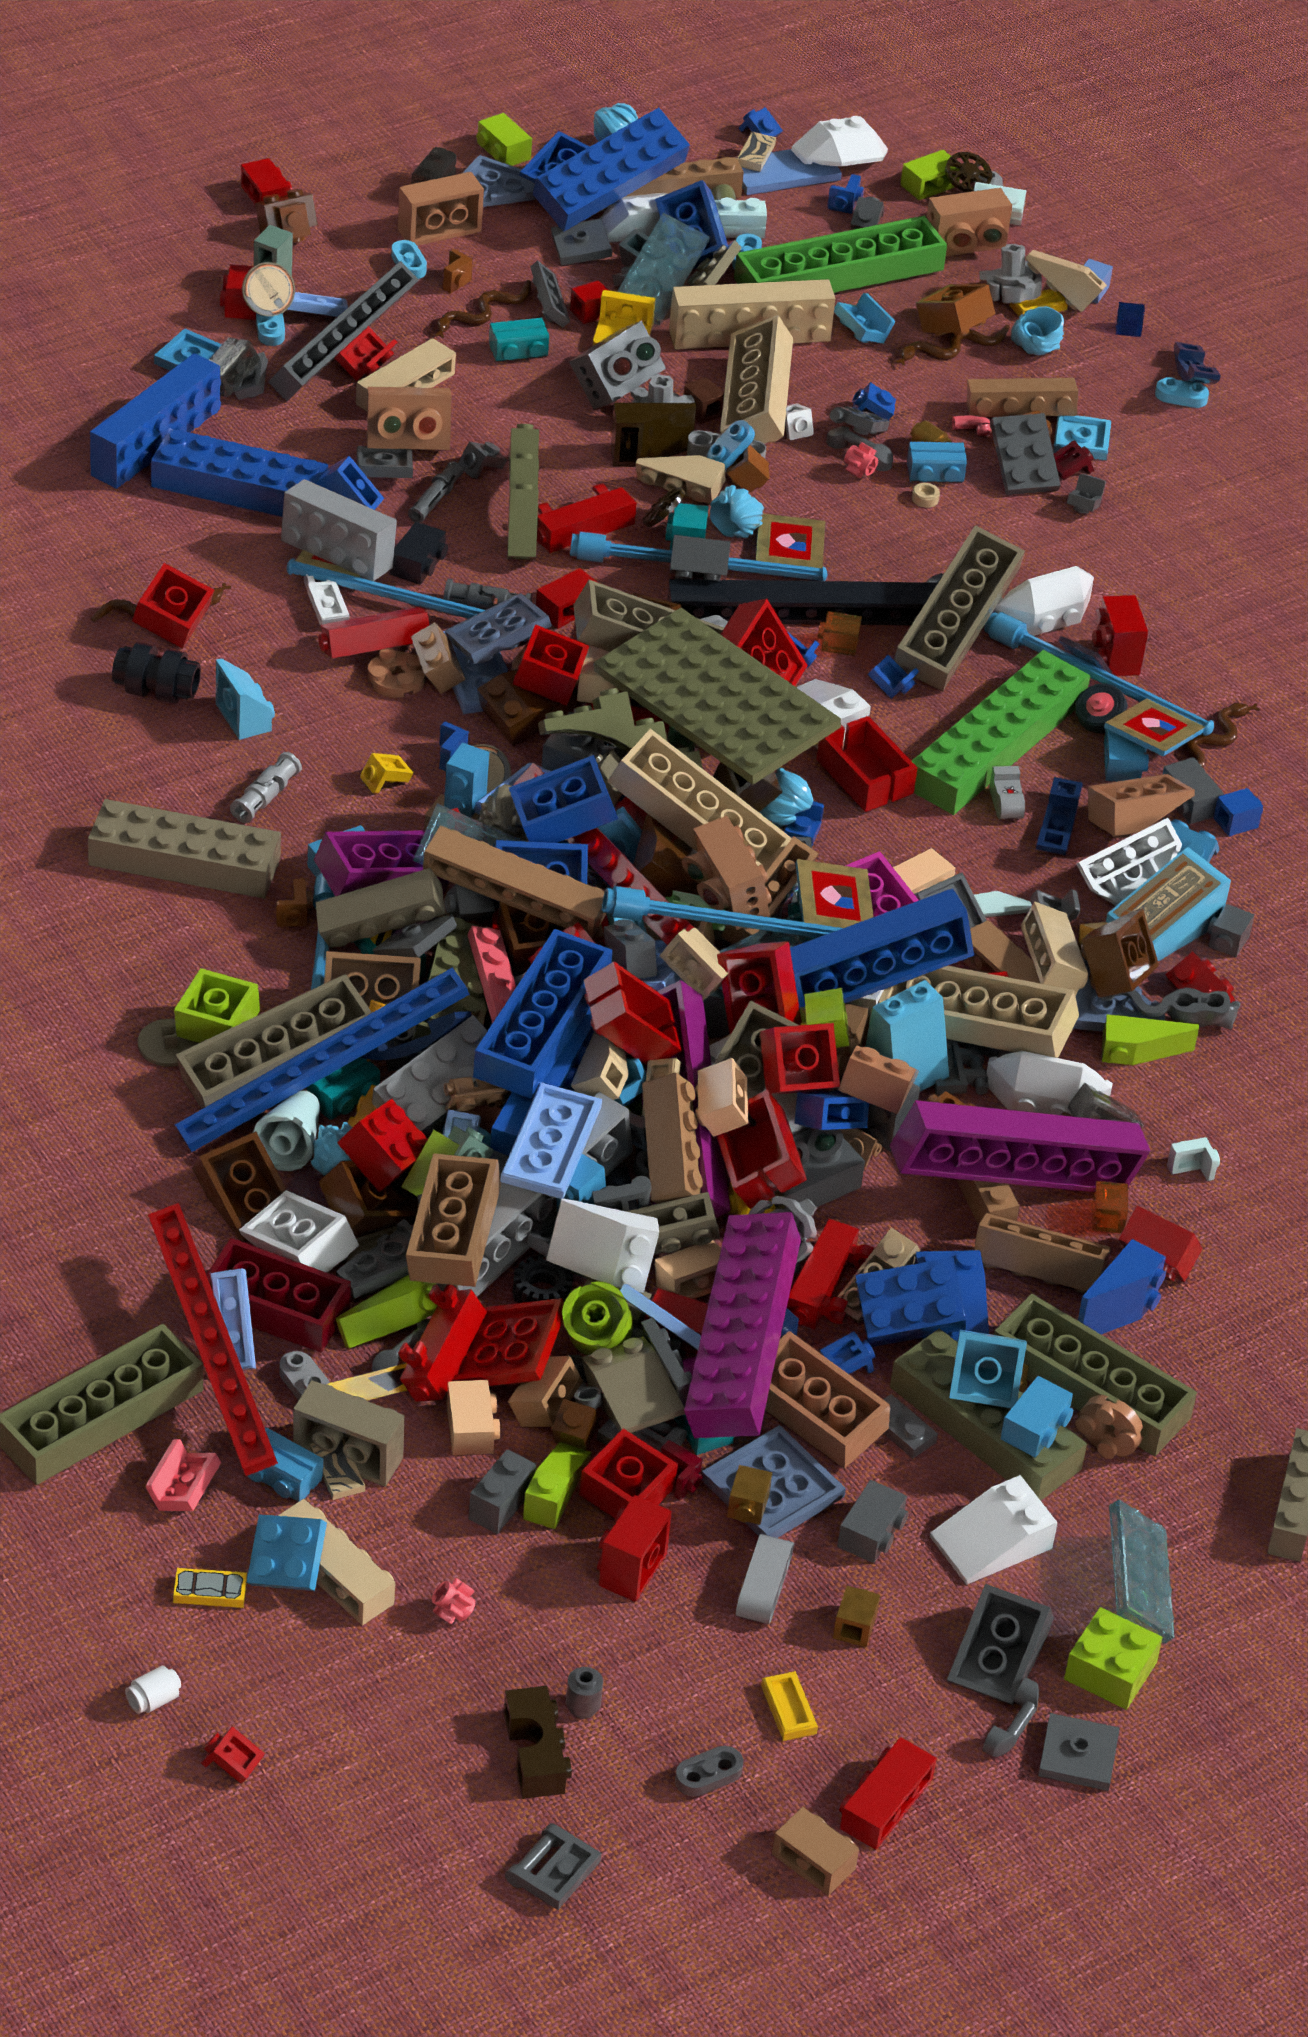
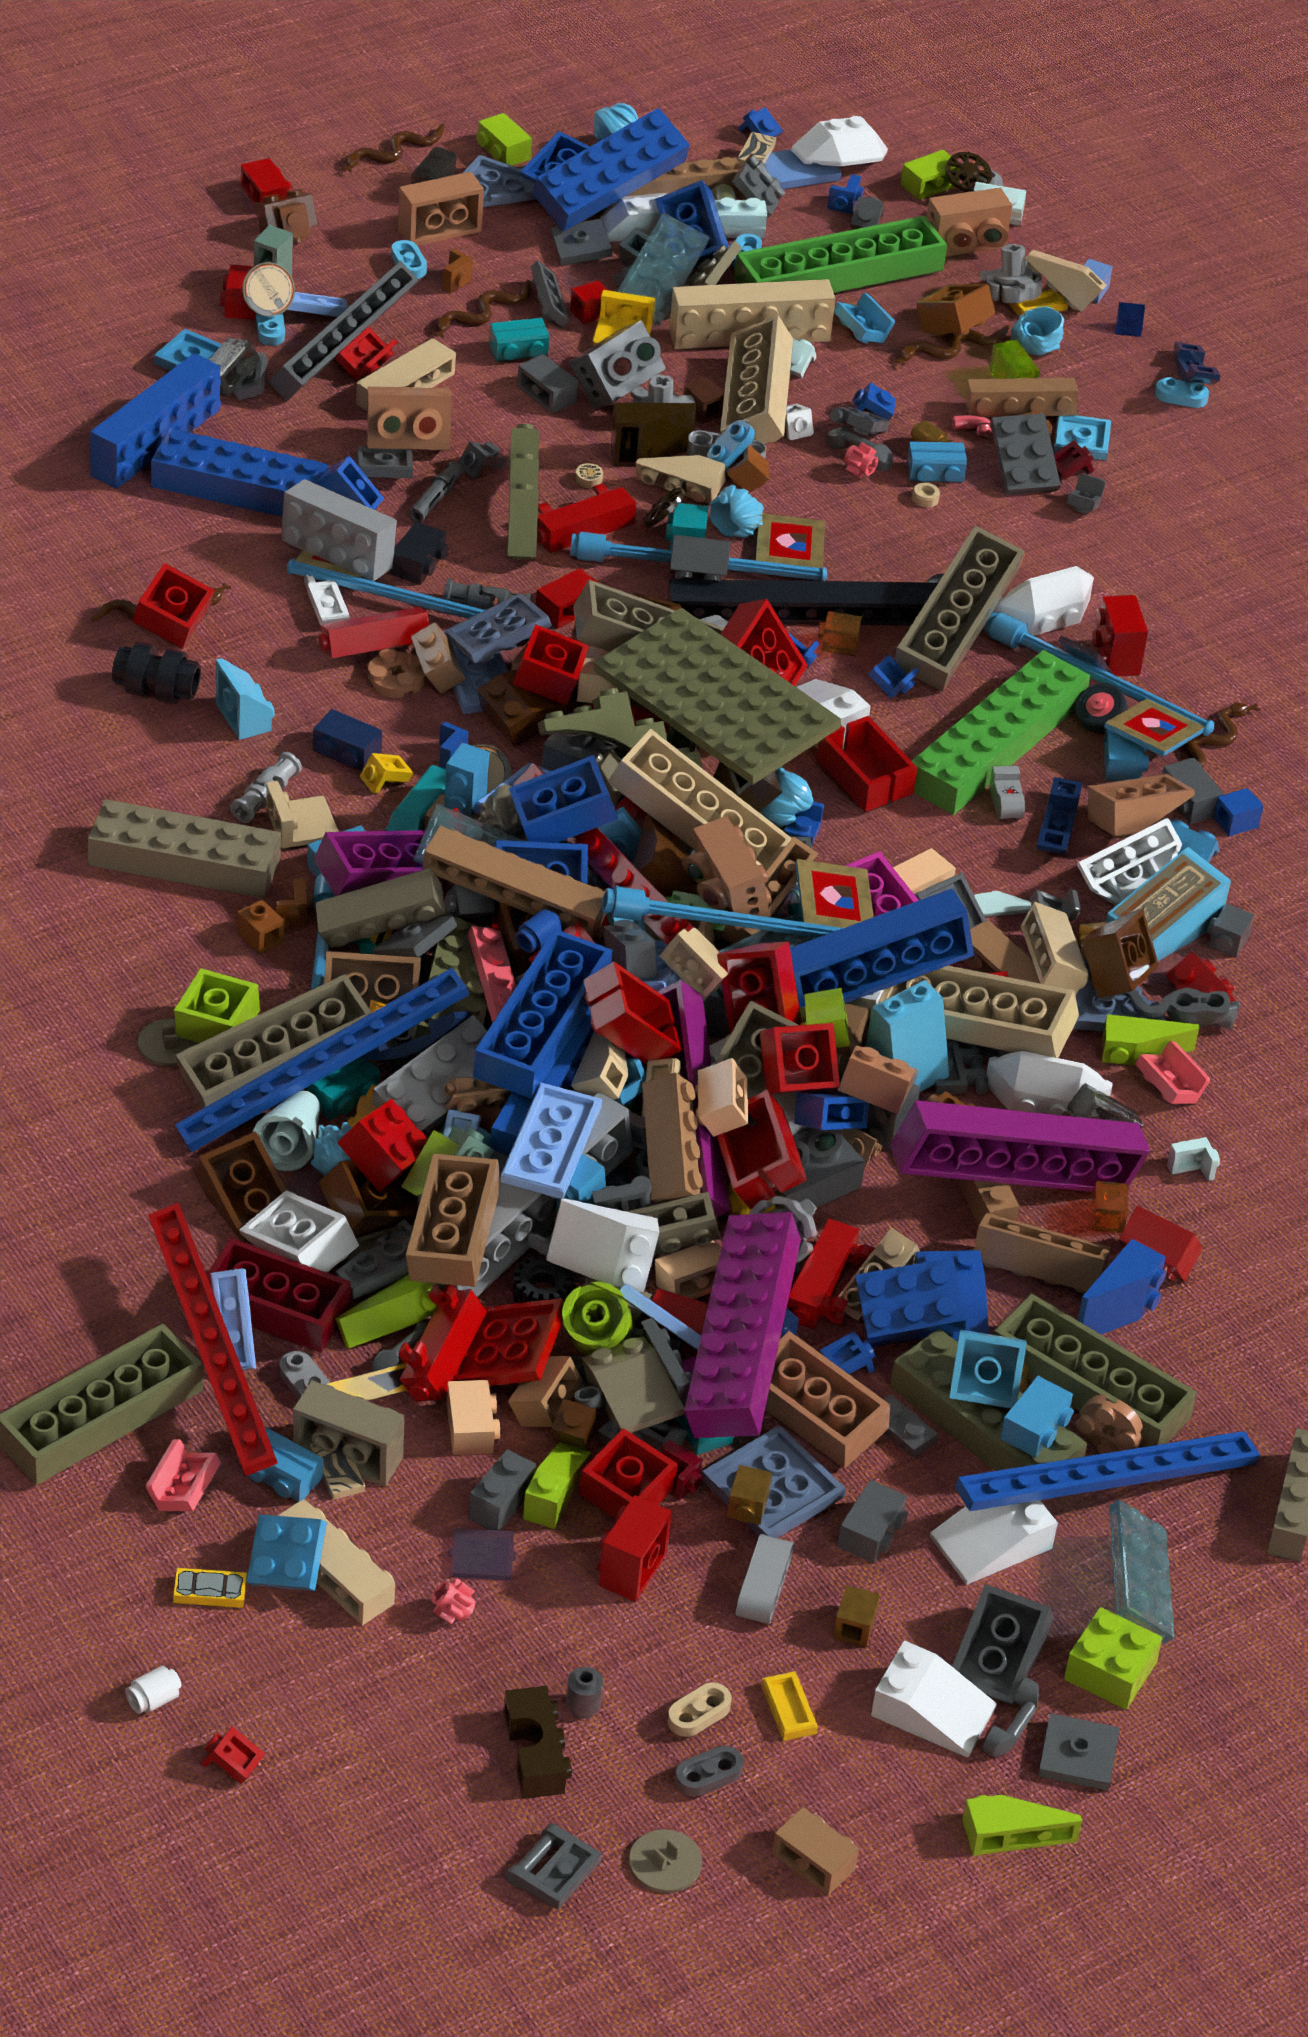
red brick [839,1737,937,1850] -> none
none -> dark orange brick [237,900,284,955]
none -> tan bracket [266,781,339,849]
none -> dark blue brick [313,709,382,771]
none -> reddish brown animal [343,124,445,172]
none -> teal piece [385,765,446,831]
none -> clear purple piece [449,1528,517,1581]
none -> blue brick [515,909,562,953]
none -> dark grey brick [517,354,578,414]
none -> tan tile [575,463,603,488]
none -> dark tan piece [629,1829,702,1893]
none -> tan plate [668,1683,732,1737]
none -> dark grey plate [732,154,785,218]
none -> light aqua bracket [790,339,817,378]
none -> white slope [871,1641,997,1758]
none -> blue plate [954,1431,1261,1512]
none -> lime slope [962,1795,1082,1856]
none -> clear neon green brick [990,340,1040,379]
none -> coral bracket [1135,1041,1210,1104]

